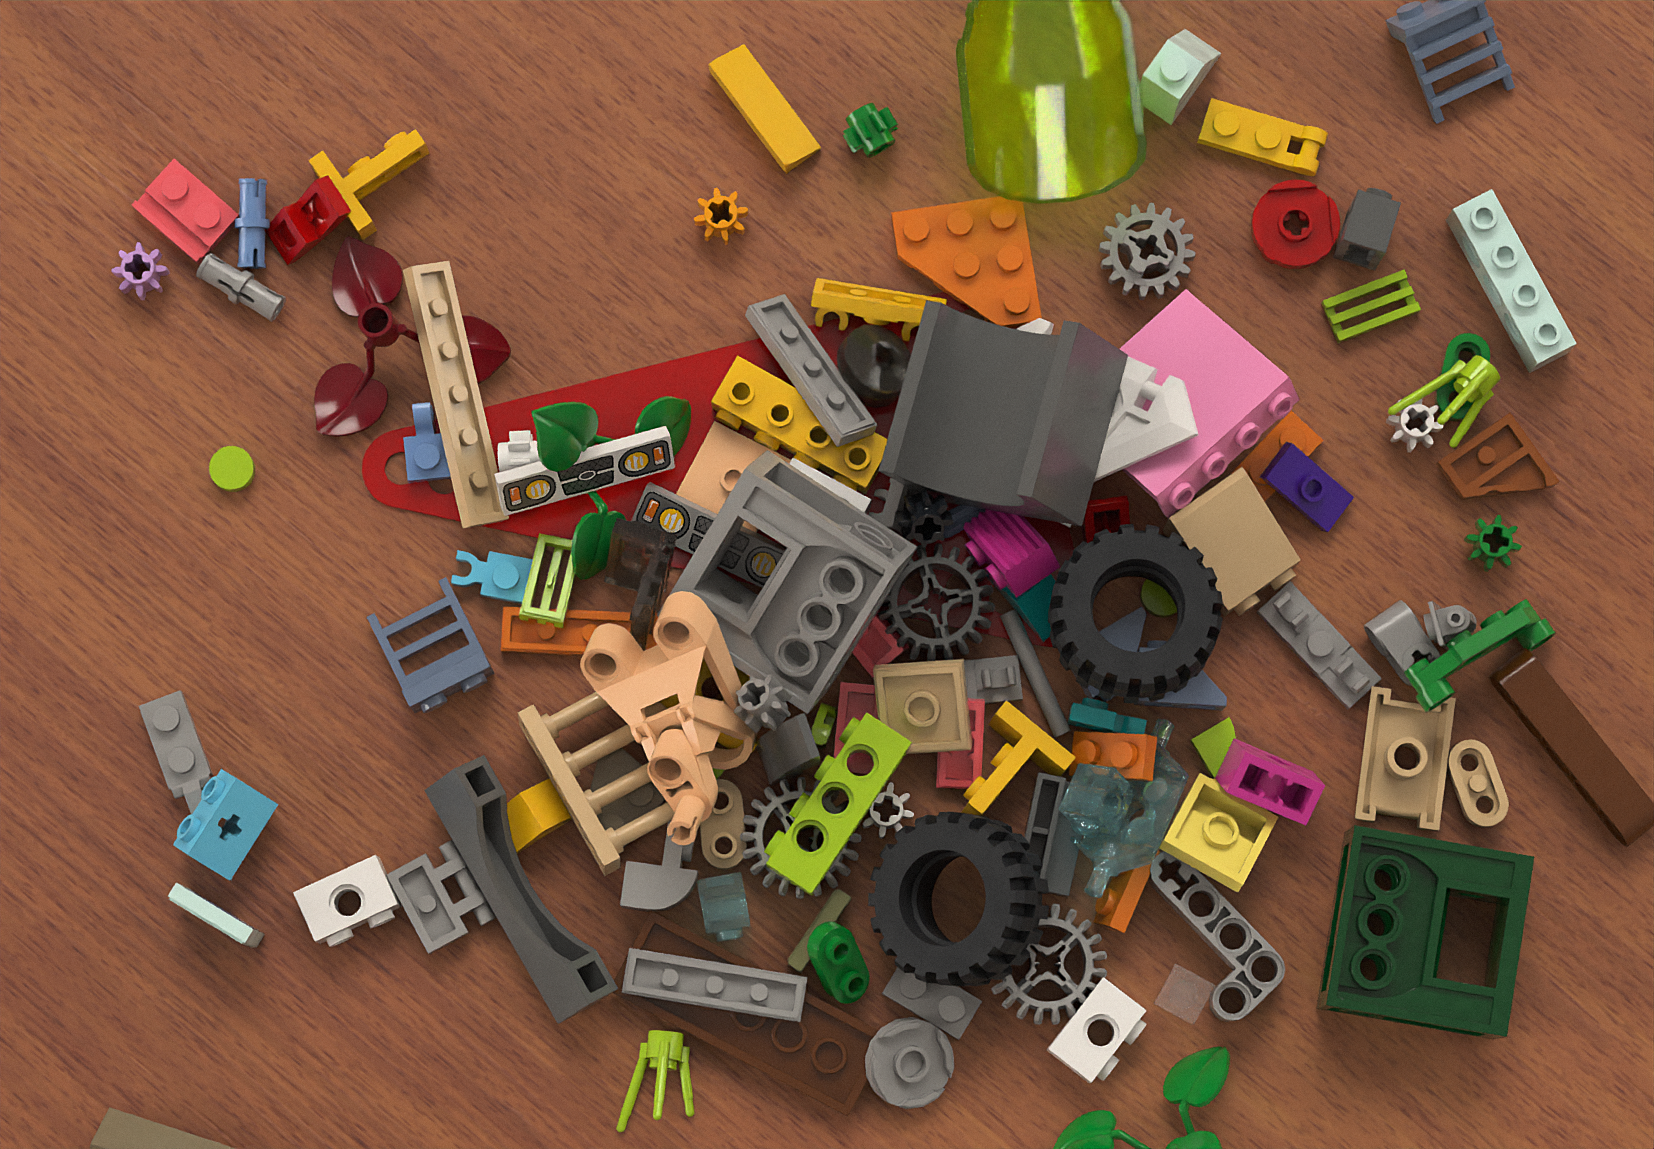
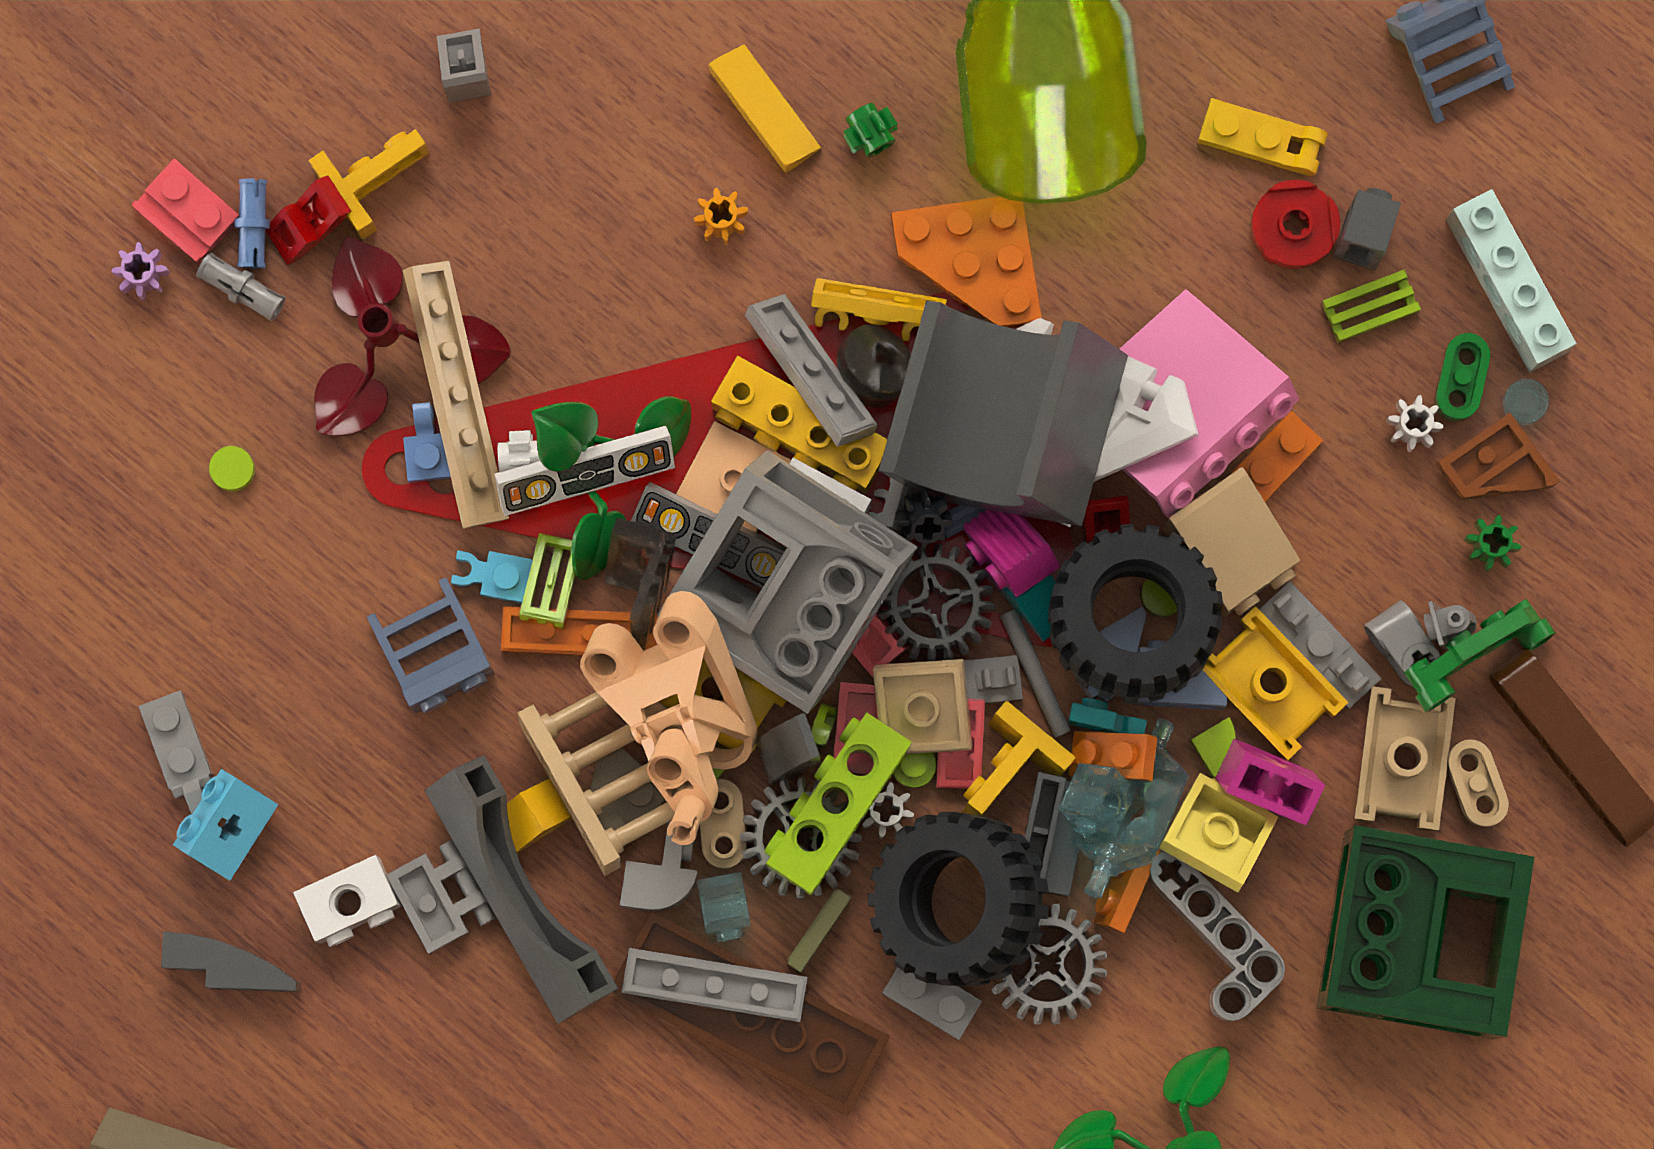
light aqua tile [168,883,265,948] -> none
lime plant [616,1030,694,1133] -> none
light grey gear [734,674,792,733] -> none
green plate [807,921,870,1004] -> none
light grey tile [865,1017,954,1109] -> none
white brick [1047,977,1147,1083] -> none
light grey gear [1099,203,1195,300] -> none
light aqua slope [1135,29,1221,125] -> none
clear plate [1153,964,1215,1025] -> none
dark purple plate [1260,442,1354,532] -> none
lime plant [1388,355,1501,448] -> none
none -> dark grey slope [161,932,301,992]
none -> light grey slope [437,28,492,103]
none -> lime plate [893,752,936,788]
none -> yellow piece [1202,606,1349,760]
none -> clear light blue tile [1503,379,1549,425]

